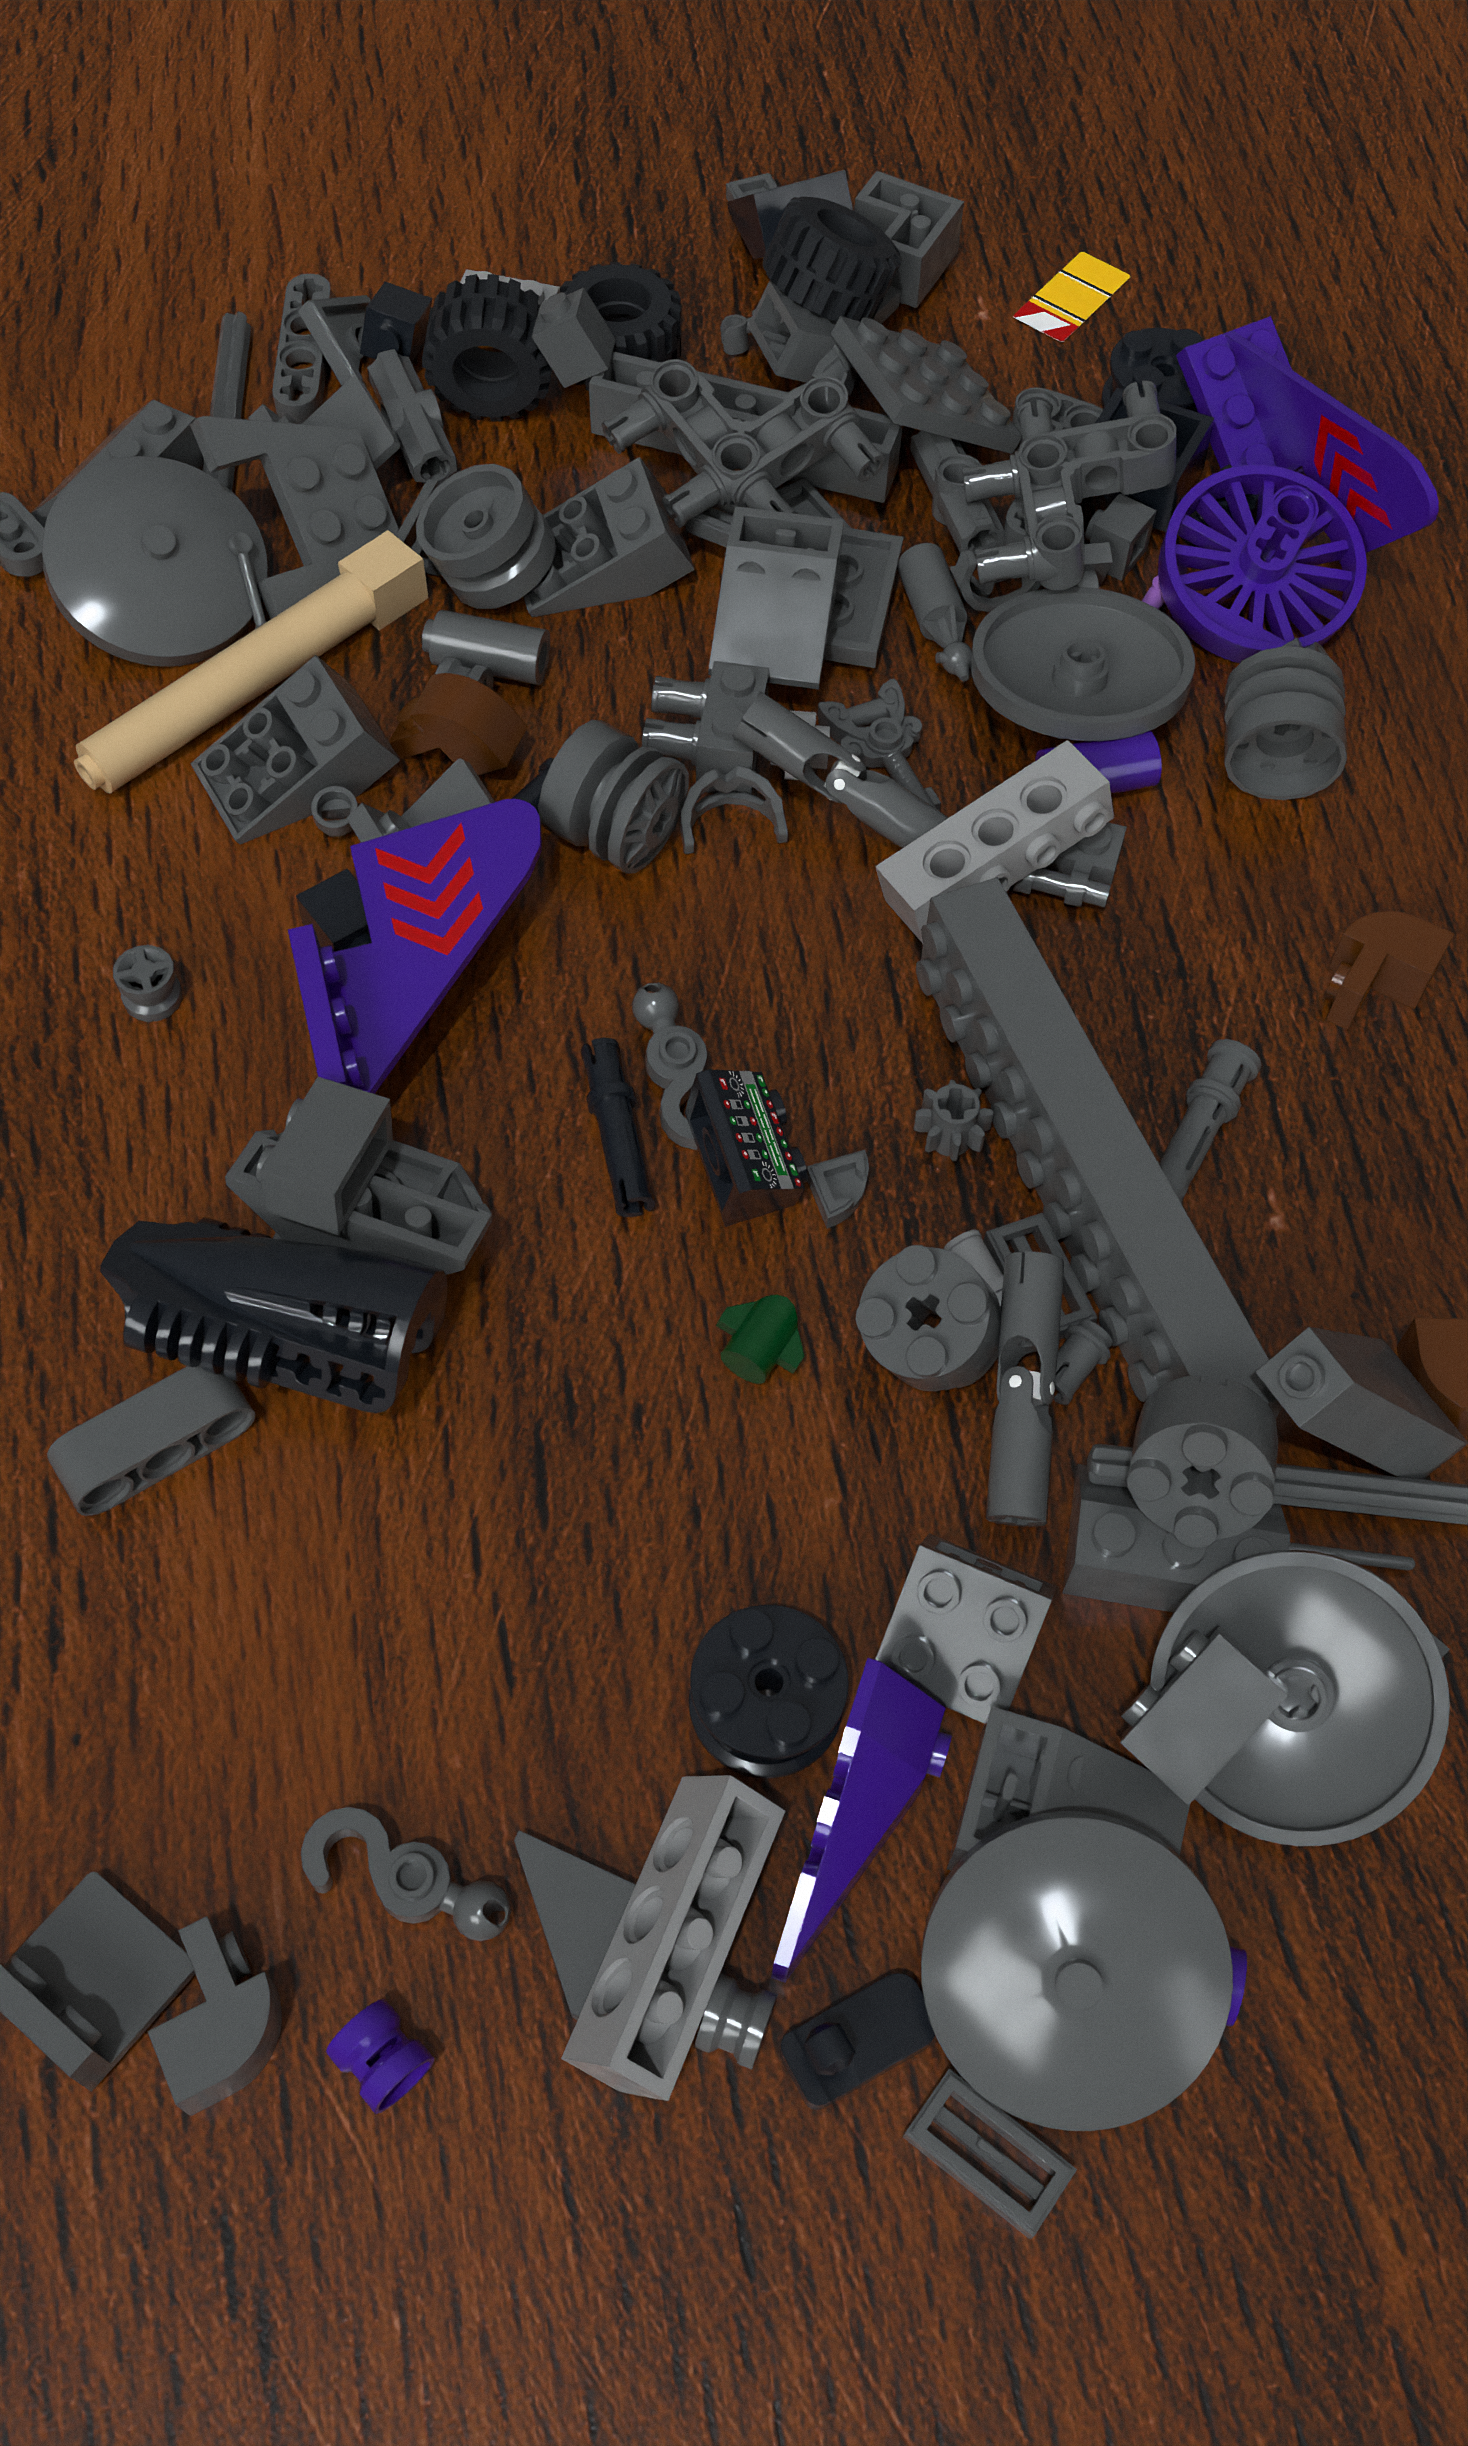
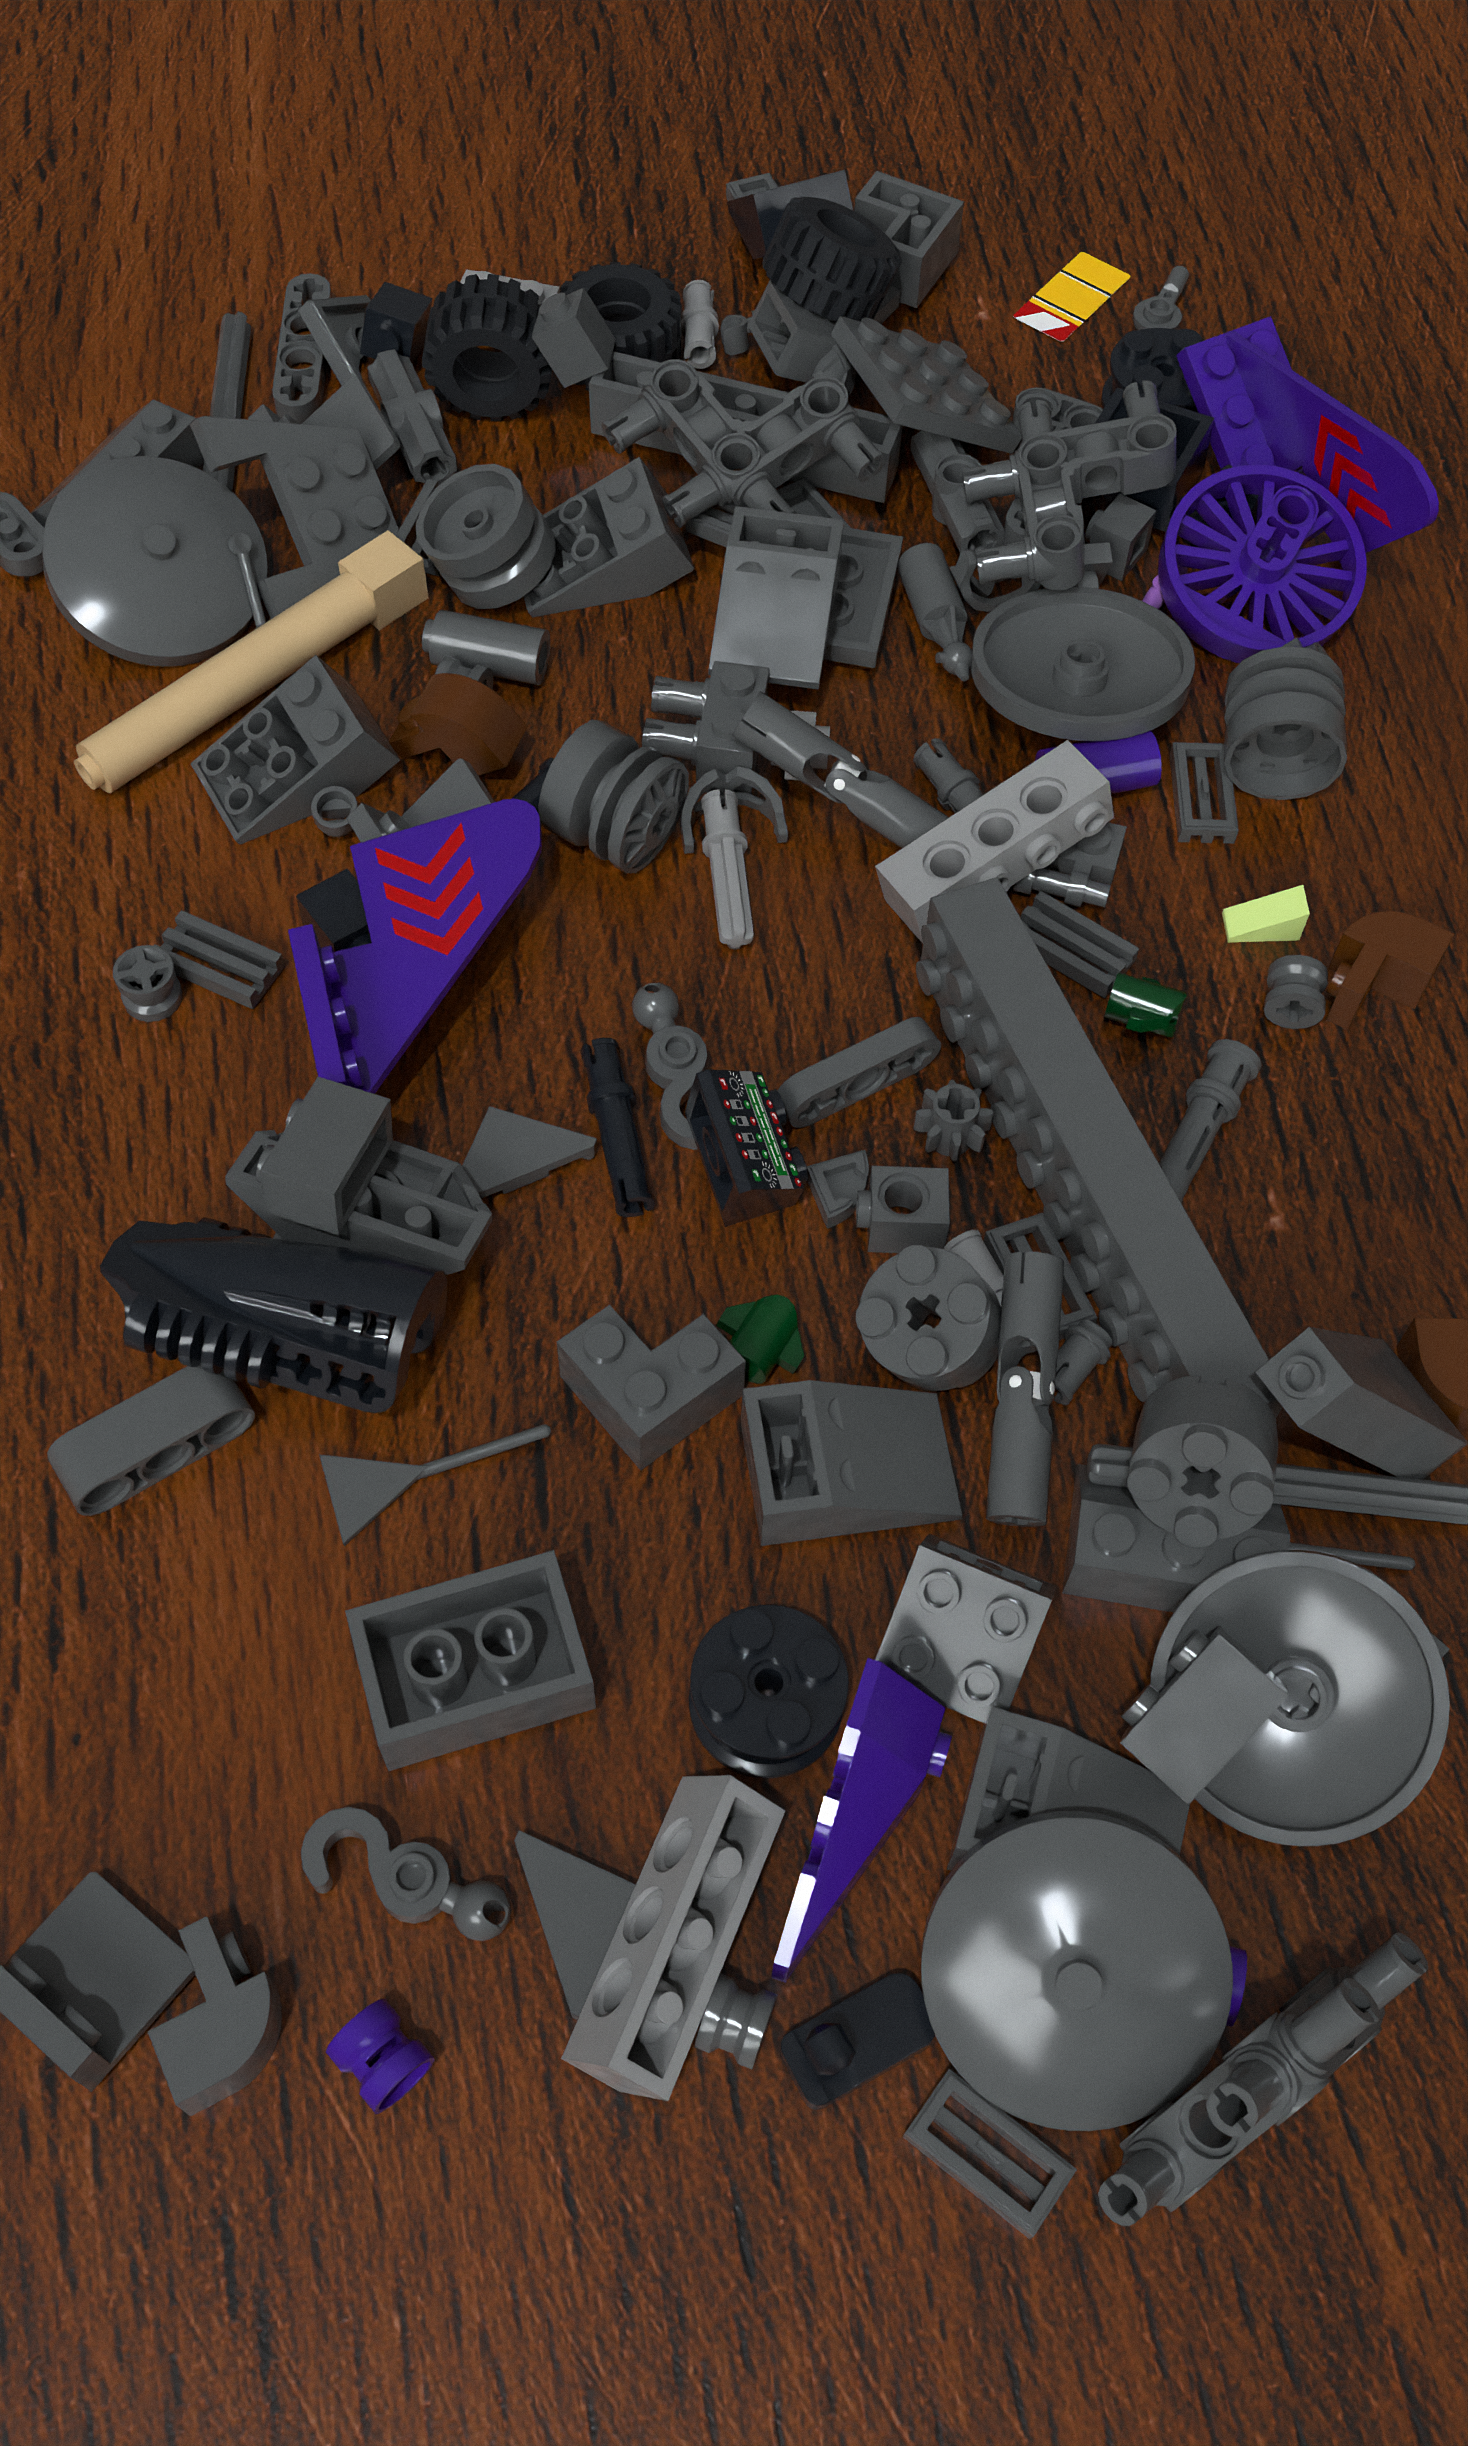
dark grey piece [818,679,941,810] -> none
none -> dark grey tile [154,910,285,1009]
none -> dark grey piece [319,1424,551,1546]
none -> dark grey brick [345,1550,596,1771]
none -> dark grey tile [462,1106,598,1198]
none -> dark grey brick [556,1305,746,1470]
none -> light grey pin [681,280,719,369]
none -> light grey axle [701,789,754,949]
none -> dark grey slope [741,1380,962,1546]
none -> dark grey beam [777,1017,941,1128]
none -> dark grey brick [856,1166,950,1253]
none -> dark grey pin [913,738,984,813]
none -> dark grey tile [1021,891,1139,998]
none -> dark grey pin [1098,1932,1428,2226]
none -> dark green piece [1104,972,1187,1038]
none -> dark grey plate [1132,266,1189,331]
none -> dark grey tile [1169,742,1239,844]
none -> yellowish green piece [1222,885,1310,943]
none -> dark grey wheel [1264,955,1328,1029]

